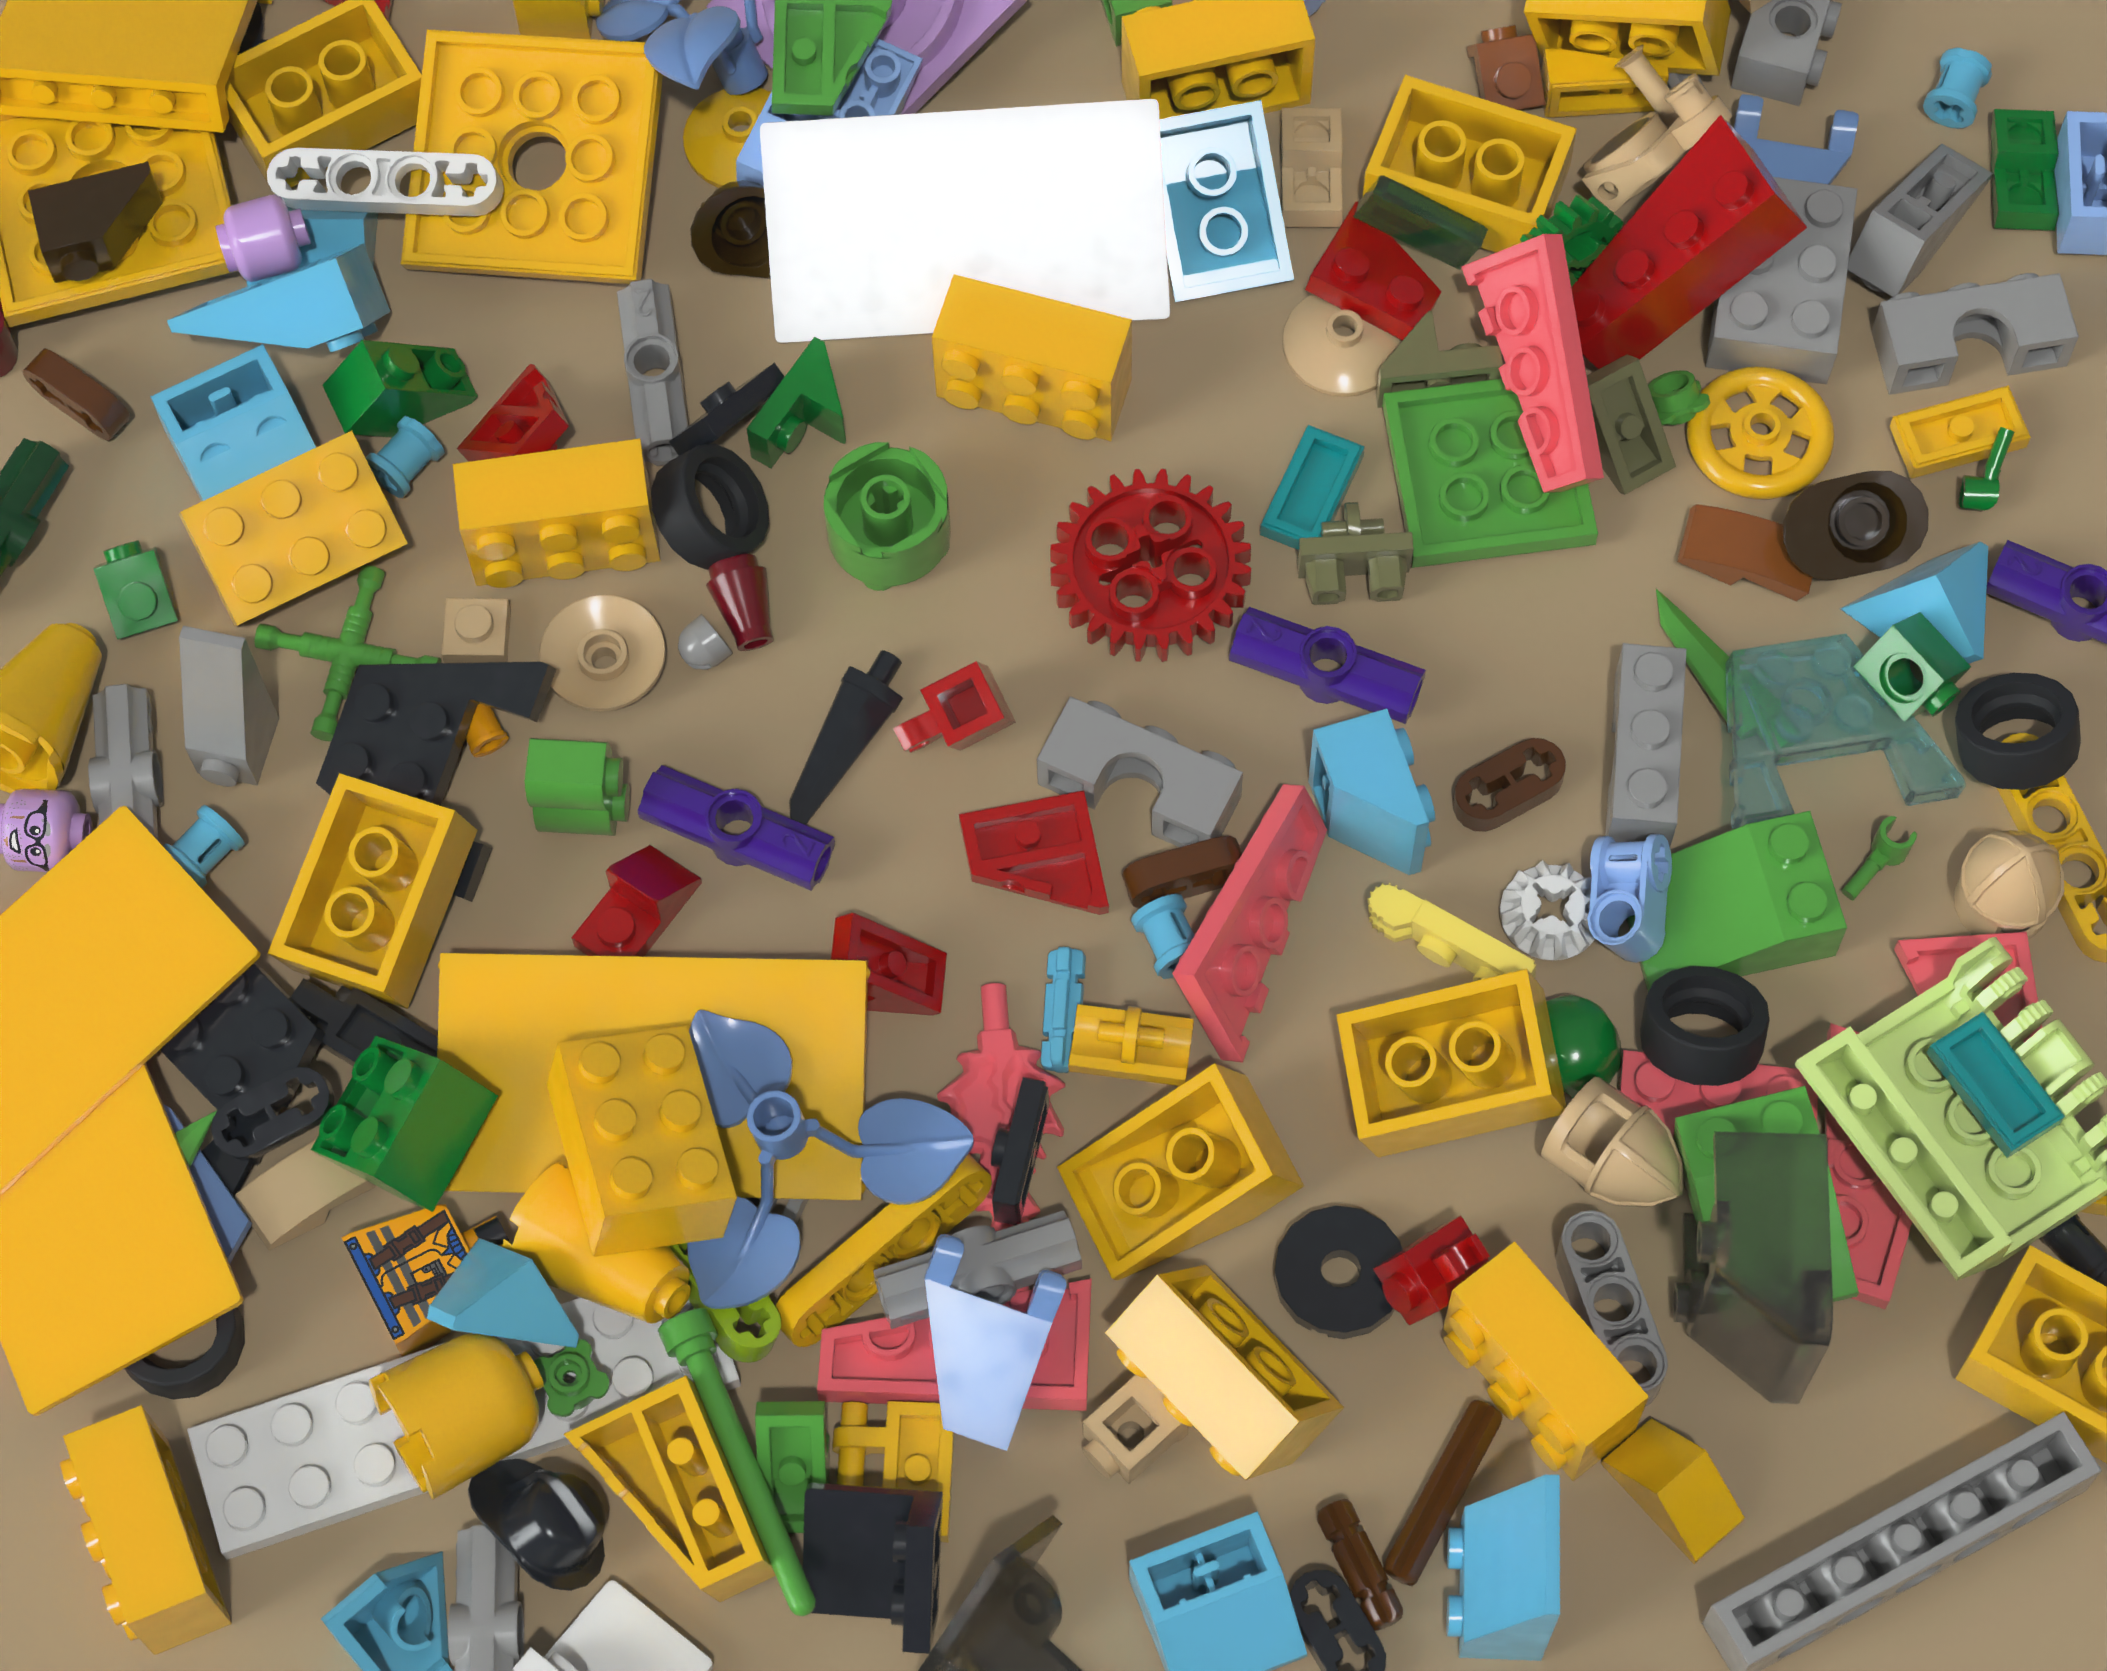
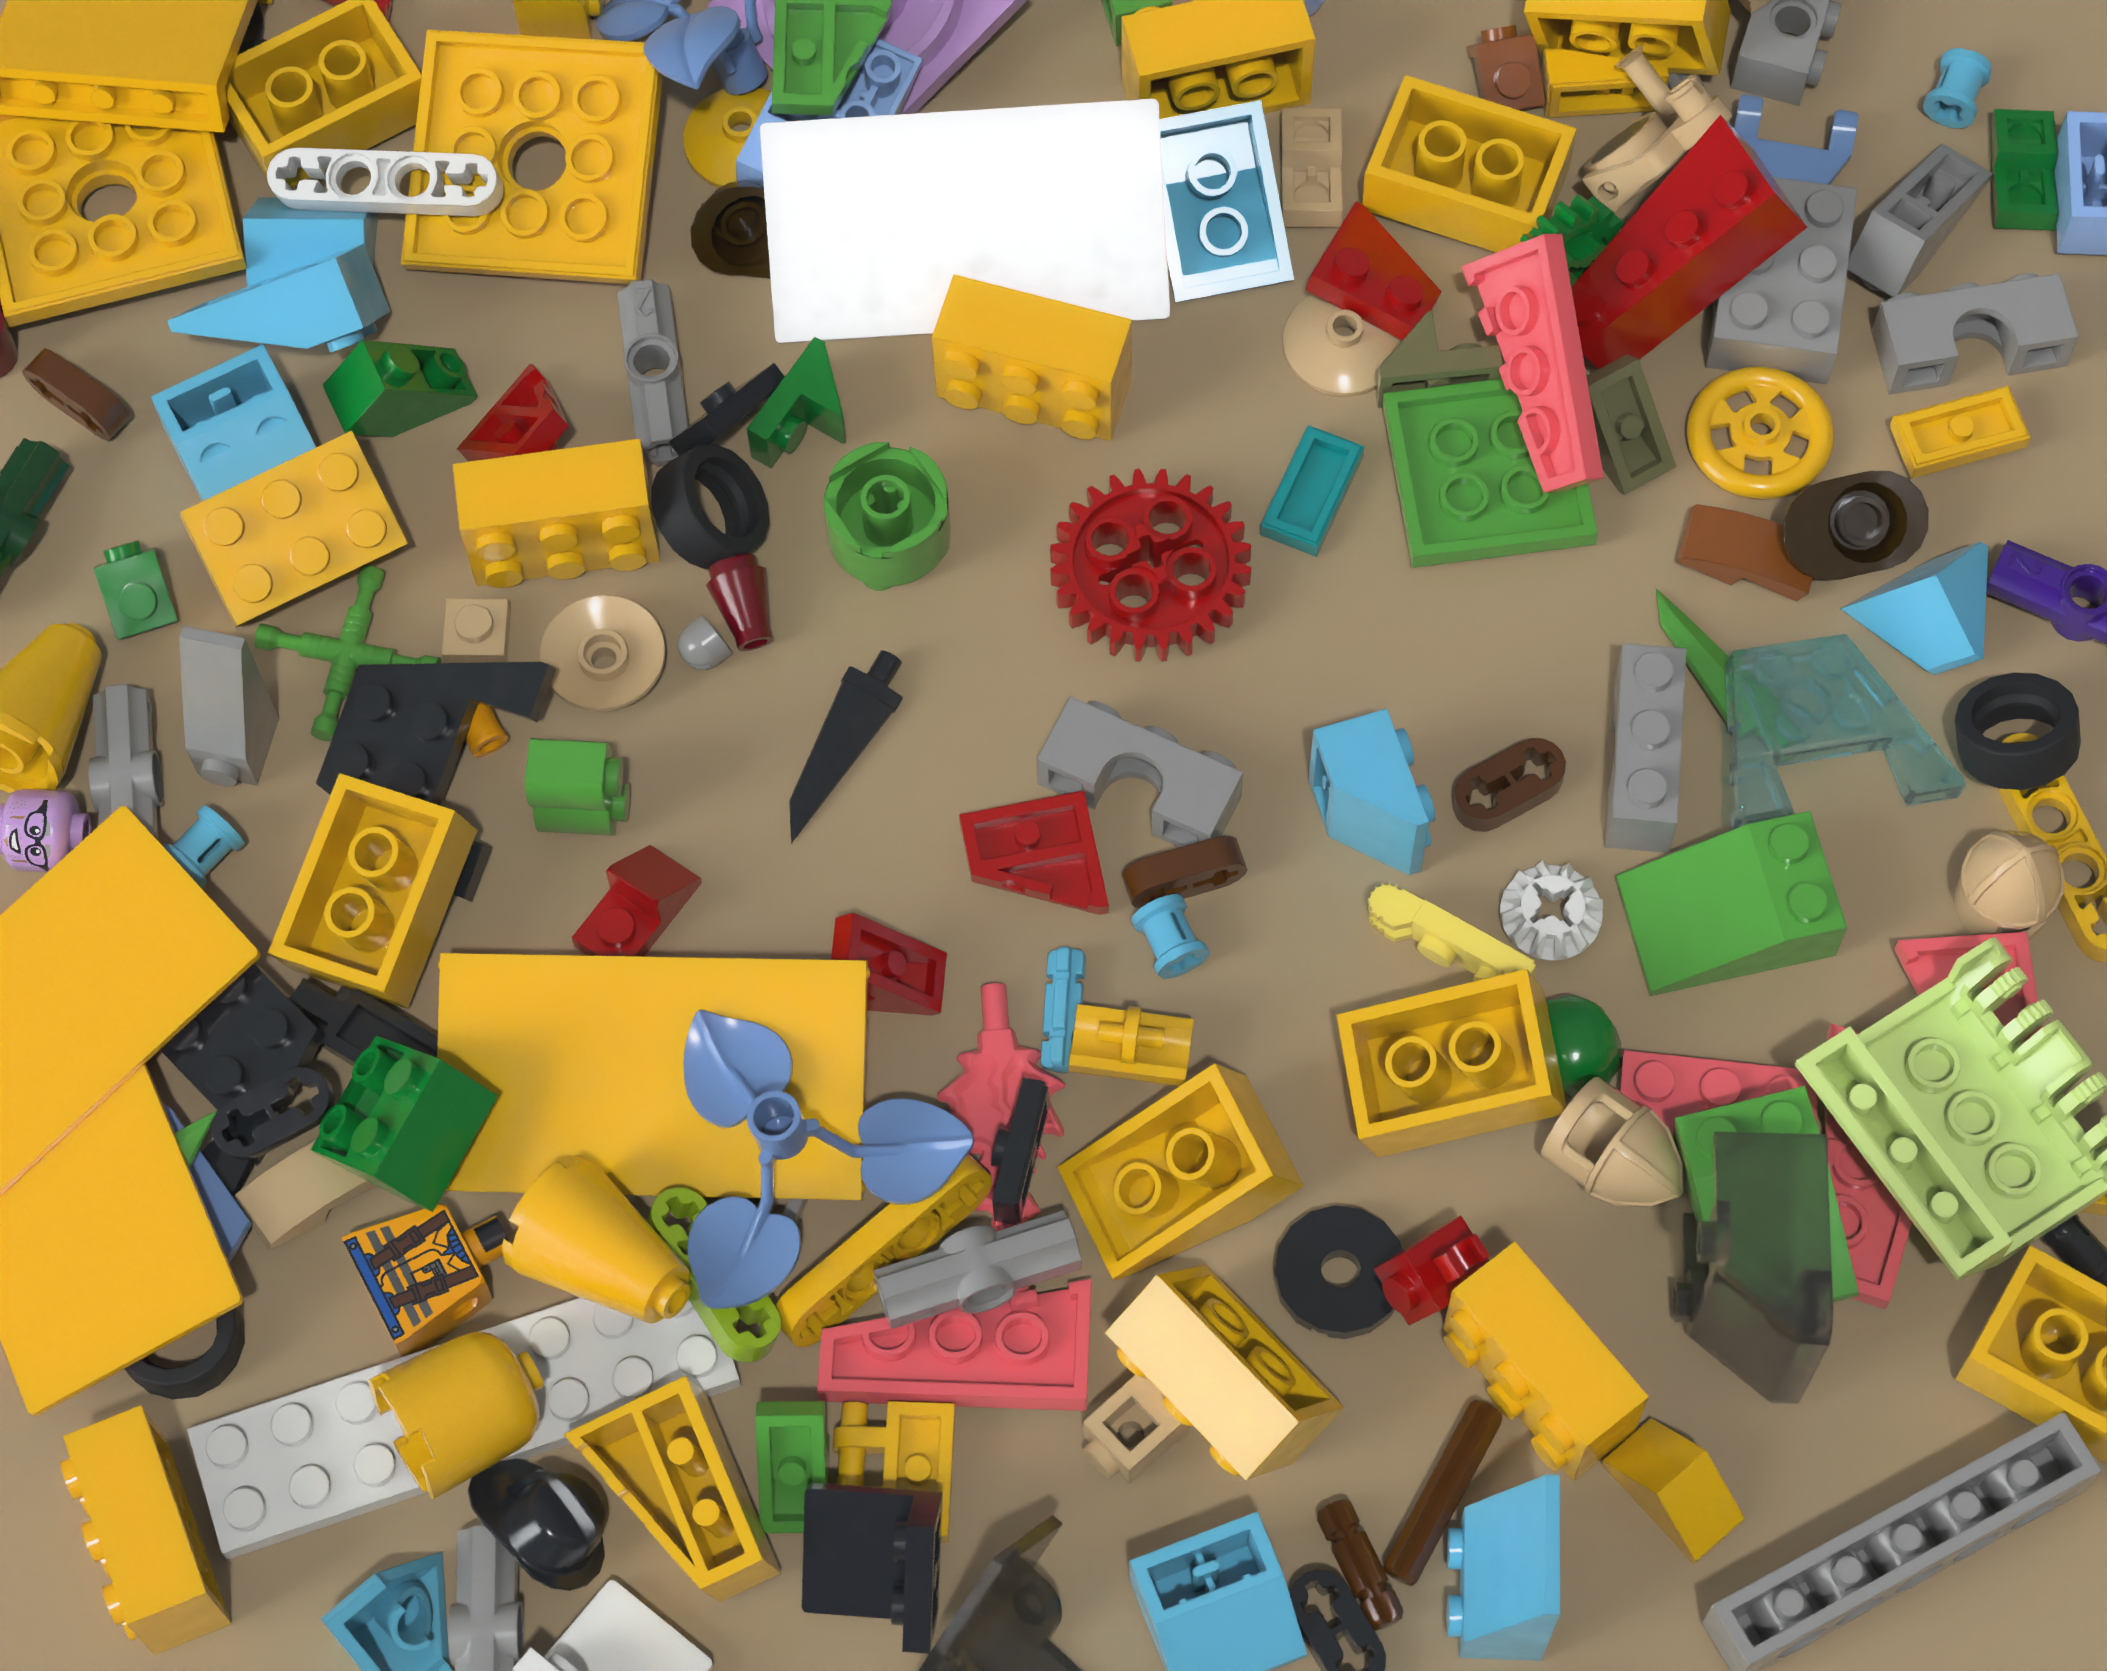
dark brown slope [28,162,162,283] -> none
lavender head [215,194,311,282] -> none
medium azure bush [365,416,445,498] -> none
medium azure slope [427,1238,579,1348] -> none
bright green plate [534,1338,610,1417] -> none
yellow brick [547,1025,737,1257] -> none
dark purple piece [638,765,835,891] -> none
bright green piece [658,1308,816,1616] -> none
red brick [893,661,1016,753] -> none
flag [924,1234,1067,1451] -> none
coral wing [1172,784,1327,1062] -> none
dark purple piece [1229,607,1426,724] -> none
olive hips [1297,502,1414,605] -> none
clear green tile [1353,175,1488,270] -> none
light grey beam [1555,1210,1668,1406] -> none
light blue piece [1587,834,1672,963] -> none
black tyre [1640,966,1770,1086] -> none
bright green plate [1648,370,1710,425] -> none
bright green hand [1841,816,1917,900] -> none
green brick [1853,612,1971,722] -> none
teal tile [1927,1012,2065,1158] -> none
green hand [1959,427,2015,511] -> none

